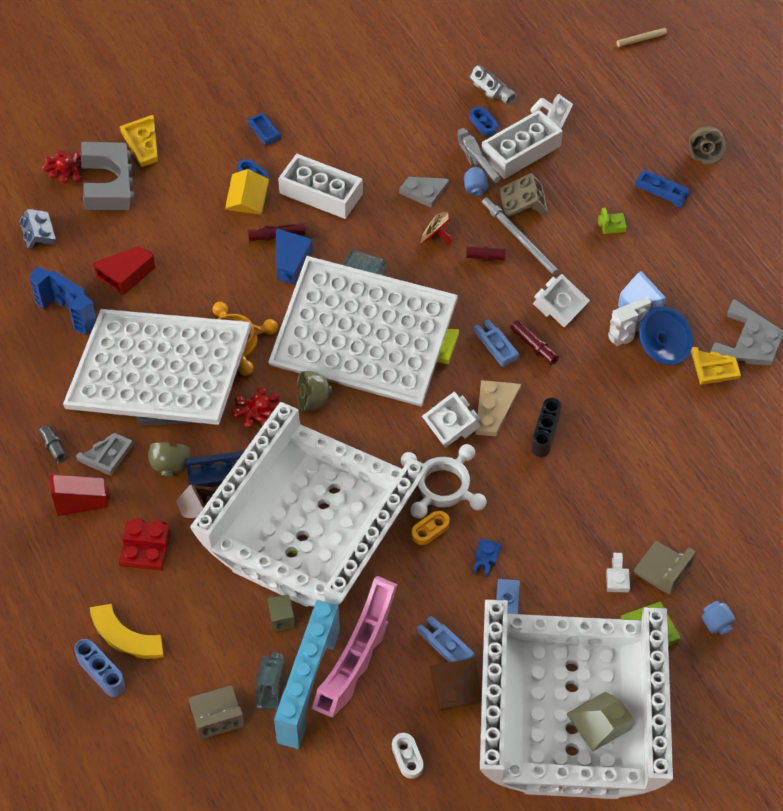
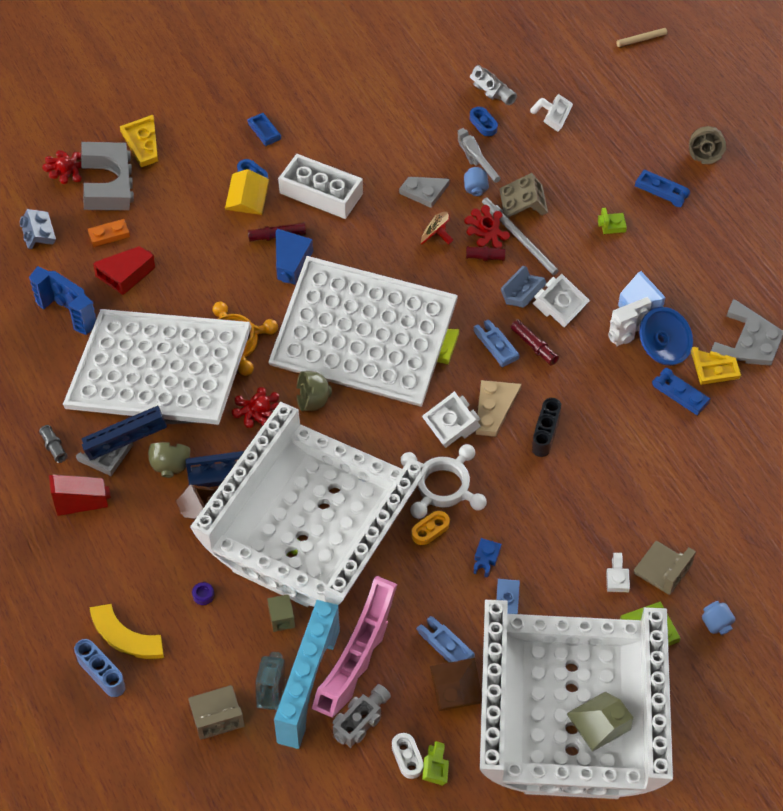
red plate [119,518,171,571] -> none
clear light blue brick [342,249,387,276] -> none
white brick [481,110,563,179] -> none
none -> dark blue fence [81,405,167,461]
none -> orange plate [87,219,130,247]
none -> dark purple tile [192,582,215,605]
none -> light grey brick [333,684,391,748]
none -> lime plate [422,741,449,786]
none -> red animal [464,205,510,249]
none -> sand blue bracket [501,266,547,308]
none -> blue plate [652,368,710,416]

